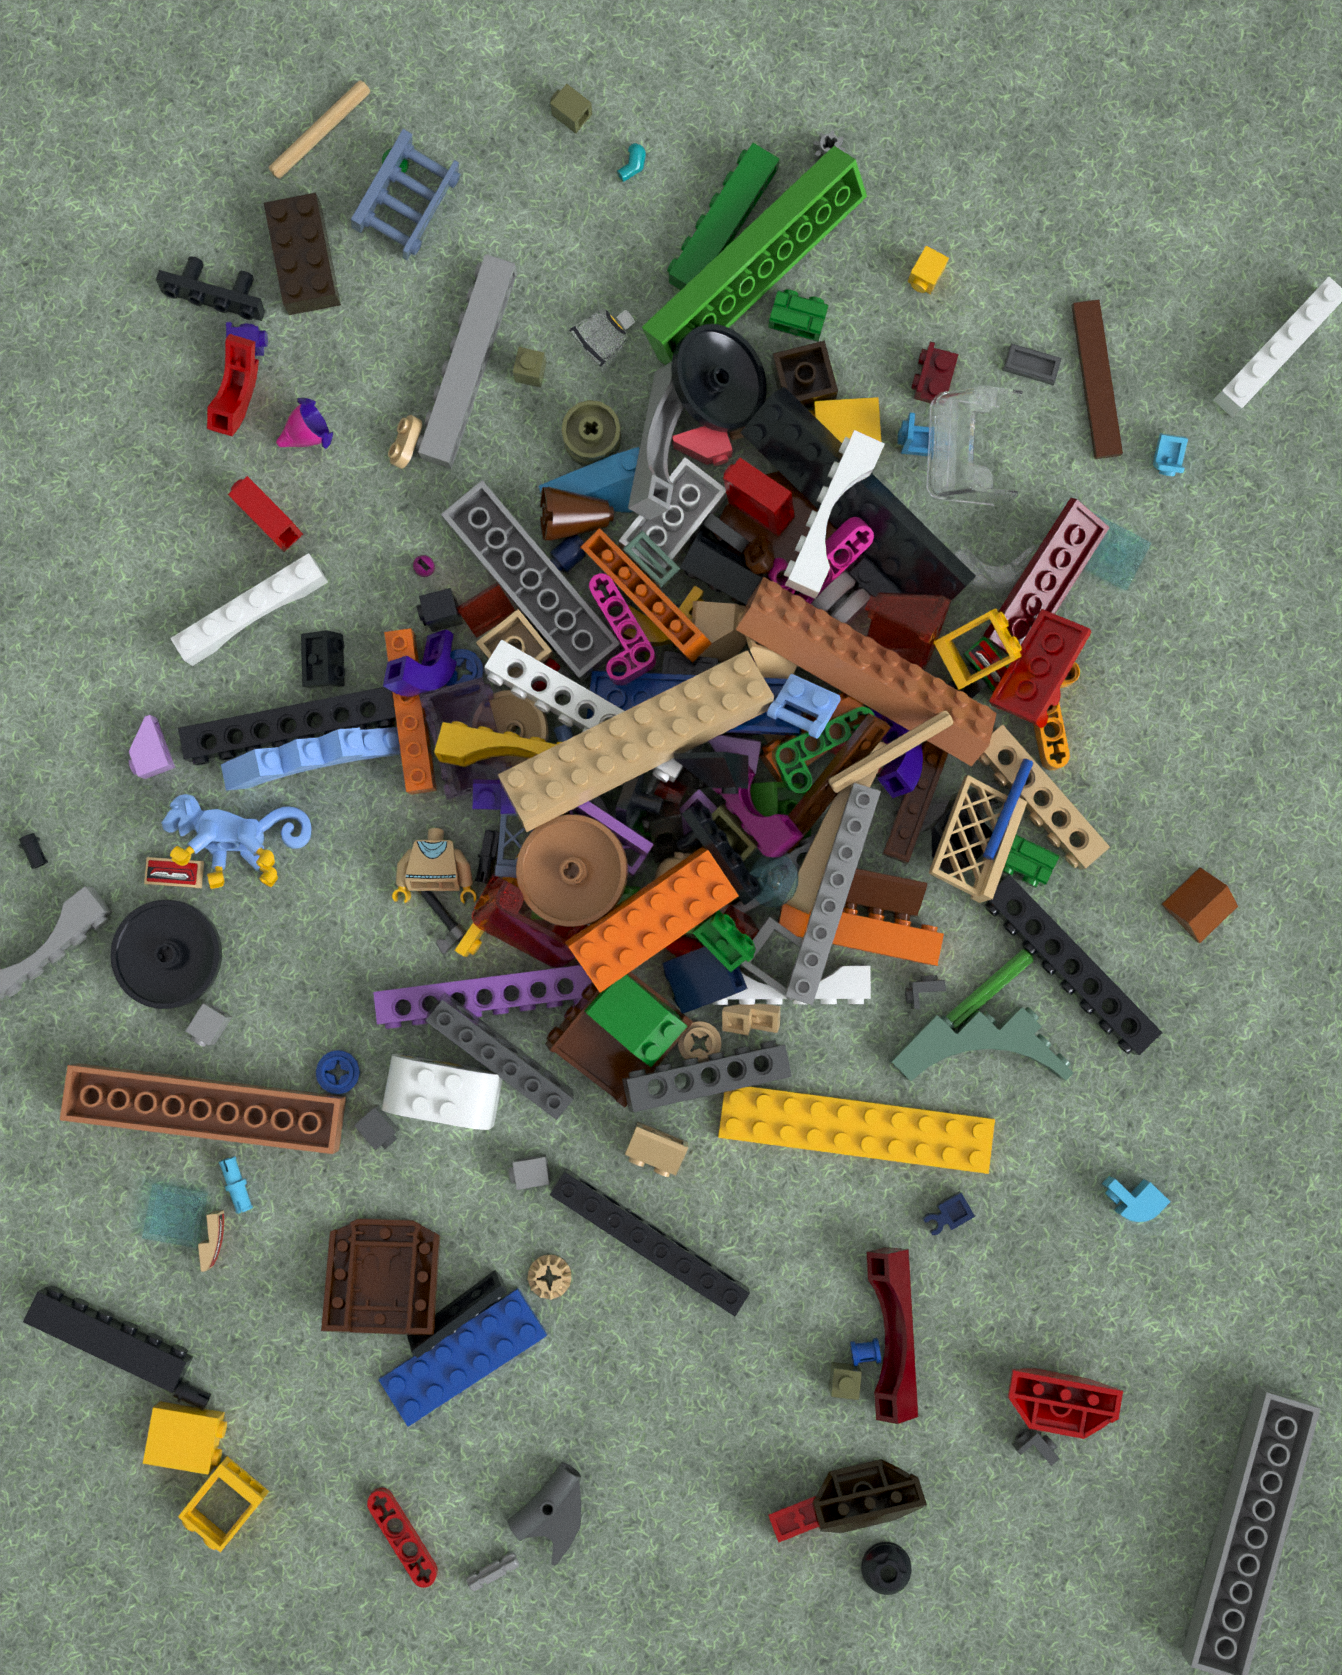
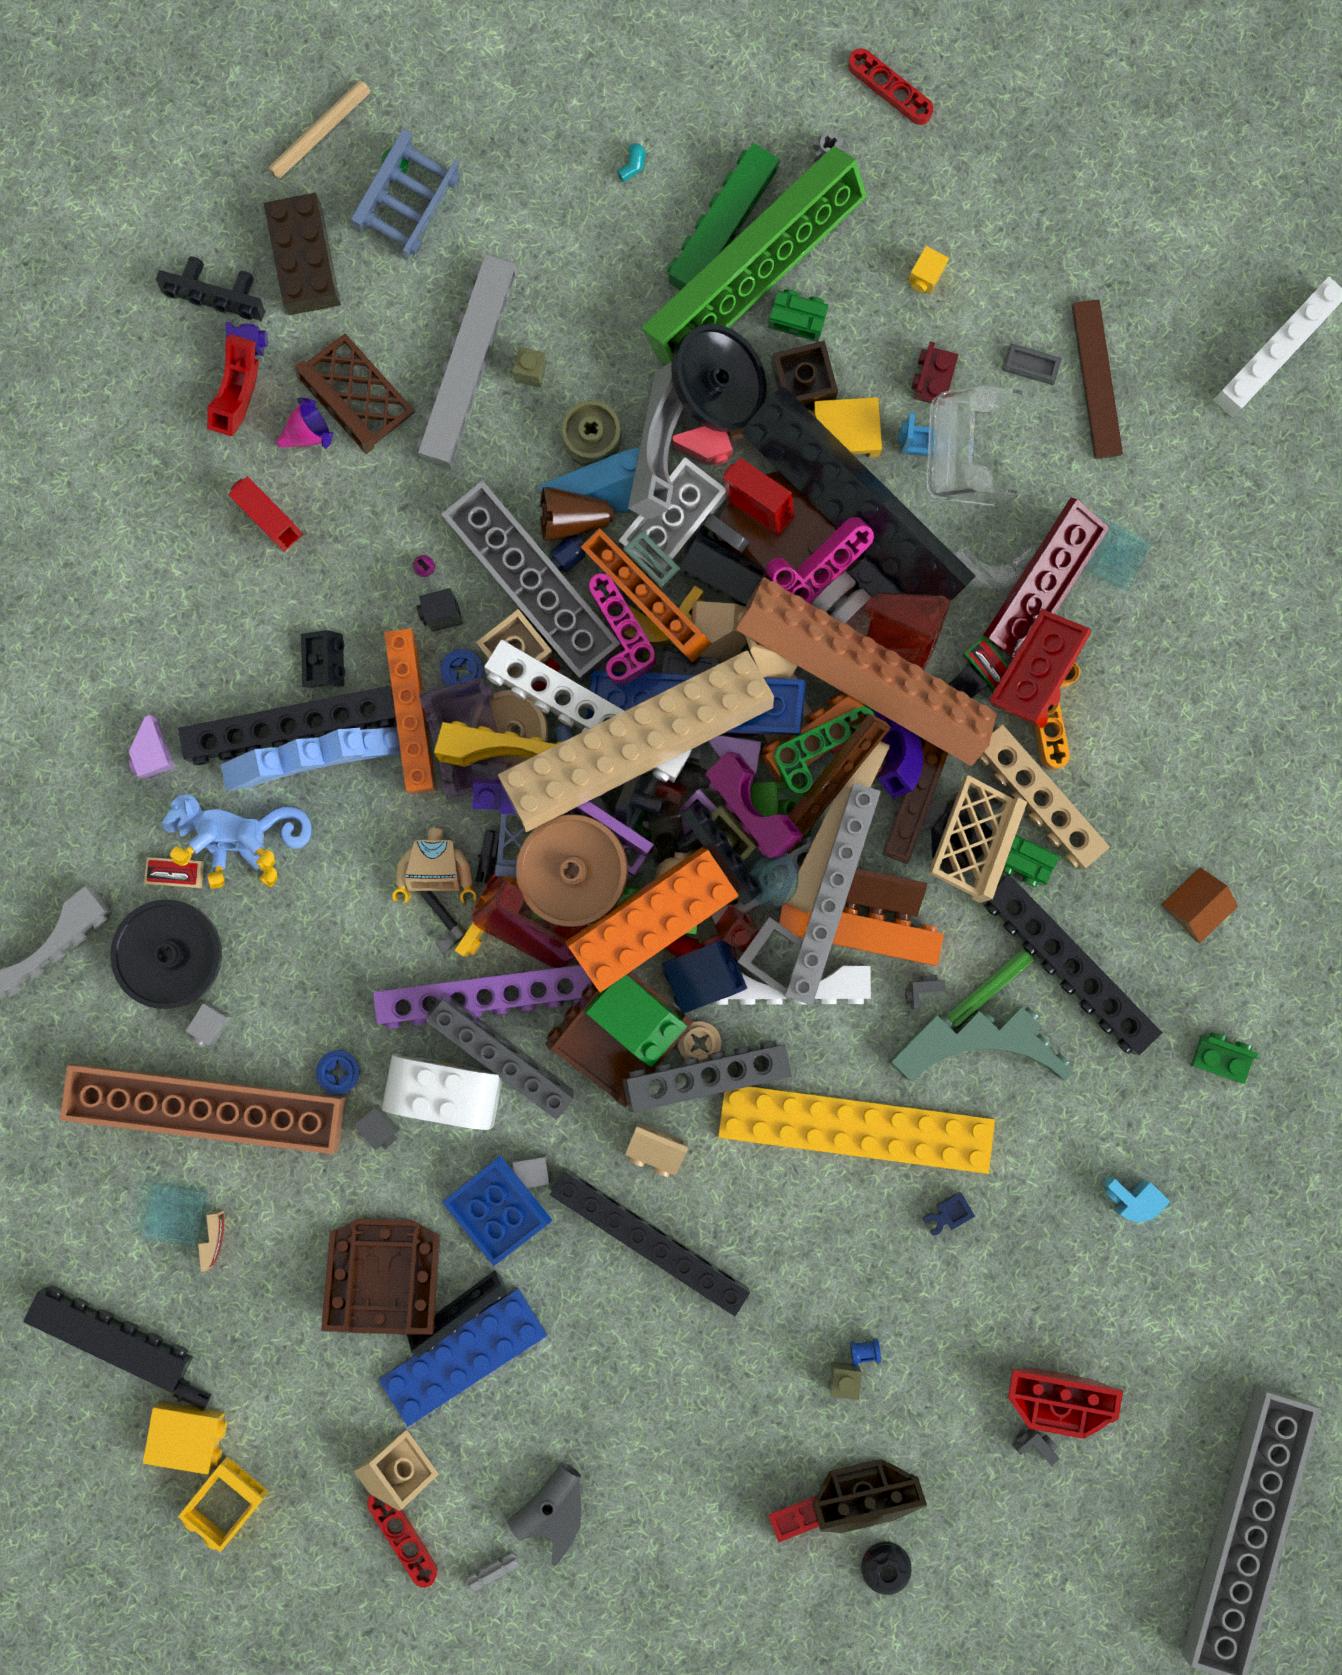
black pin [18,833,48,869] -> none
white arch [170,553,328,666] -> none
medium azure pin [218,1156,253,1214] -> none
dark purple arch [383,629,457,697] -> none
tan plate [388,415,422,469] -> none
clear red piece [457,582,516,638] -> none
tan gear [527,1255,571,1300] -> none
olive brick [550,83,592,133] -> none
clear torso [569,309,635,375] -> none
black slope [674,752,748,794] -> none
green bracket [693,910,756,972] -> none
tan slope [722,1004,780,1036] -> none
reddish brown plate [744,535,775,575] -> none
light blue plate [767,674,841,739] -> none
white arch [784,430,884,599] -> none
tan axle [828,711,954,793] -> none
dark red arch [866,1247,918,1424] -> none
yellow window [933,608,1022,690] -> none
blue bar [983,759,1033,860] -> none
medium azure bracket [1153,433,1188,476] -> none
none -> reddish brown fence [295,334,415,454]
none -> tan slope [354,1429,439,1511]
none -> blue plate [442,1156,552,1266]
none -> red beam [848,48,933,125]
none -> green bracket [1191,1032,1260,1084]

